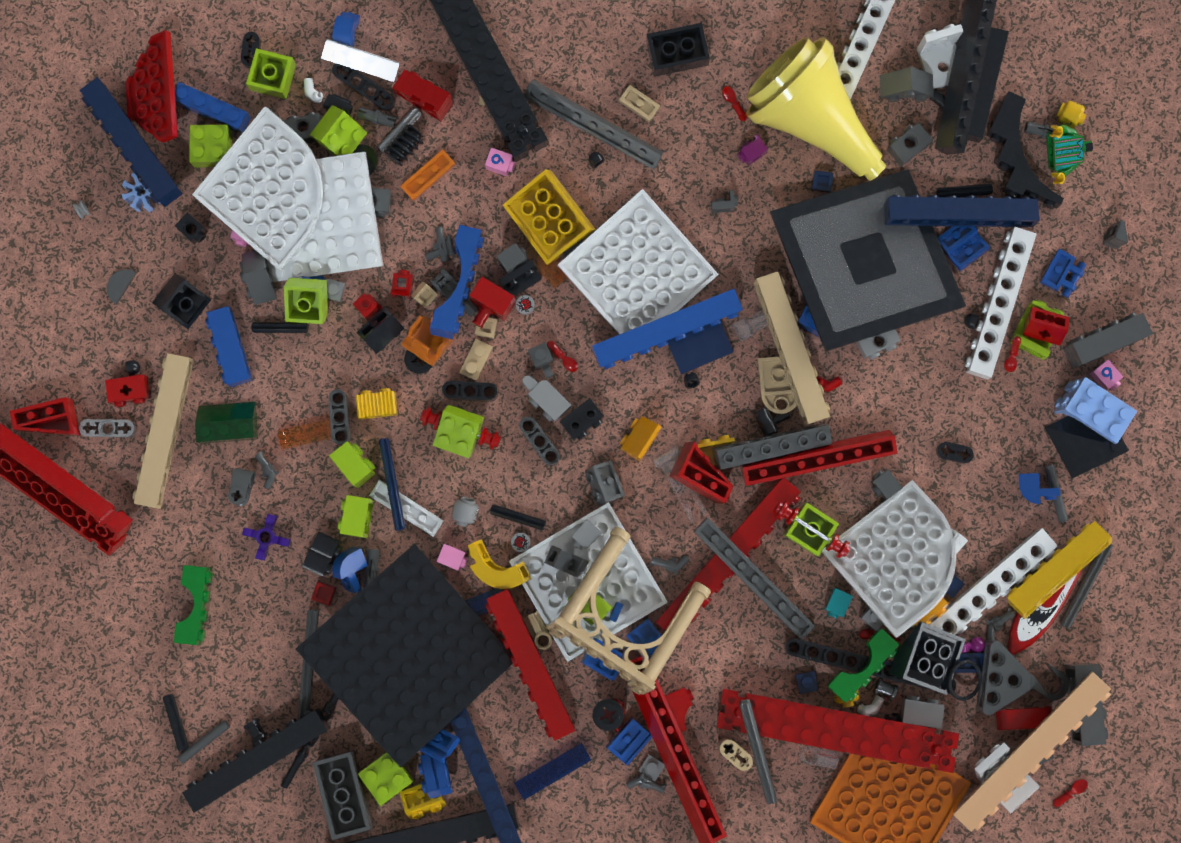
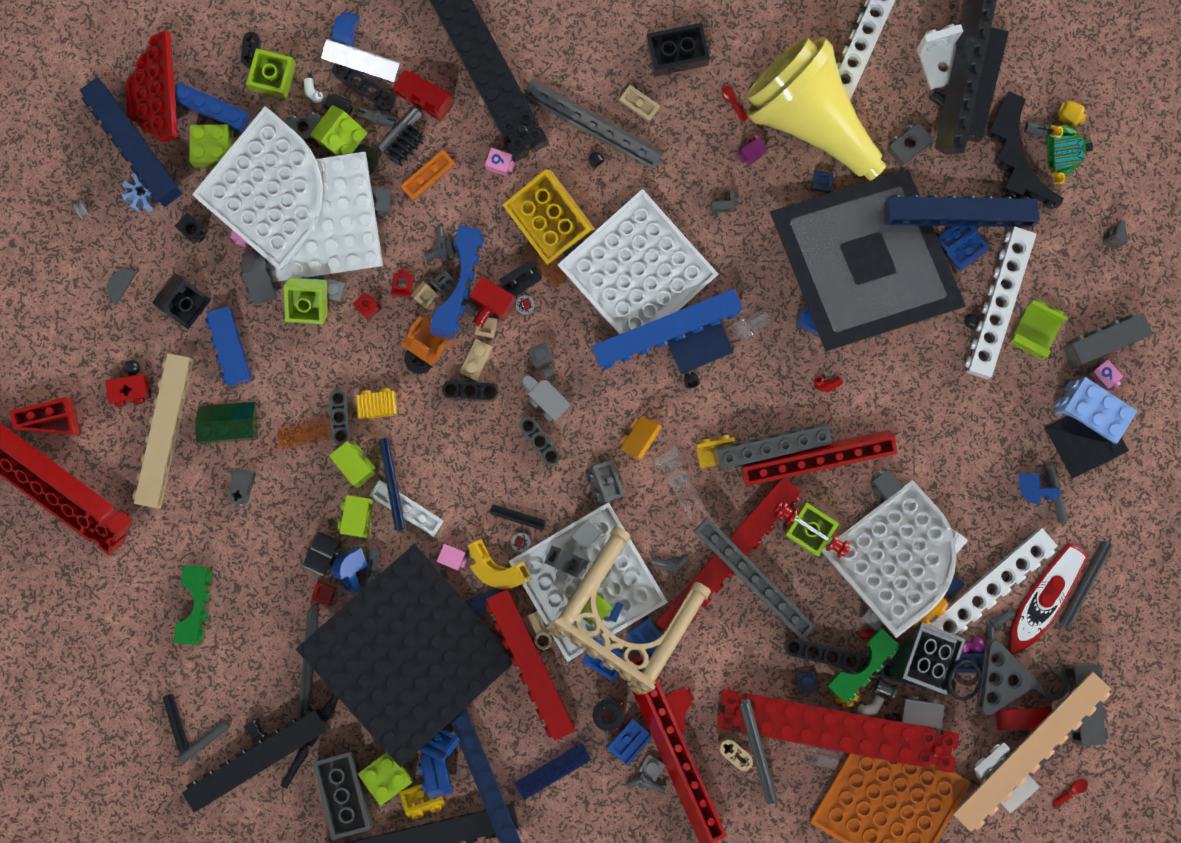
light grey beam [79,419,136,438] -> none
dark purple pin [242,514,291,561] -> none
black axle [251,322,308,333] -> none
dark grey piece [255,450,280,489] -> none
black brick [356,307,405,354] -> none
lime brick [420,404,501,458] -> none
light grey head [452,497,479,527] -> none
dark grey brick [497,243,529,274] -> none
red piece [547,341,578,372] -> none
black brick [560,398,604,441] -> none
red wedge [669,441,734,504] -> none
tan brick [753,272,831,426] -> none
black piece [755,407,790,436] -> none
tan plate [757,357,797,414] -> none
teal brick [824,588,853,619] -> none
light grey brick [855,330,901,360] -> none
dark grey brick [880,67,934,102] -> none
black axle [936,183,993,198] -> none
black beam [936,442,974,464] -> none
red piece [1004,336,1021,372] -> none
yellow brick [1007,521,1112,619] -> none
red brick [1023,307,1070,346] -> none
blue plate [1040,249,1086,298] -> none

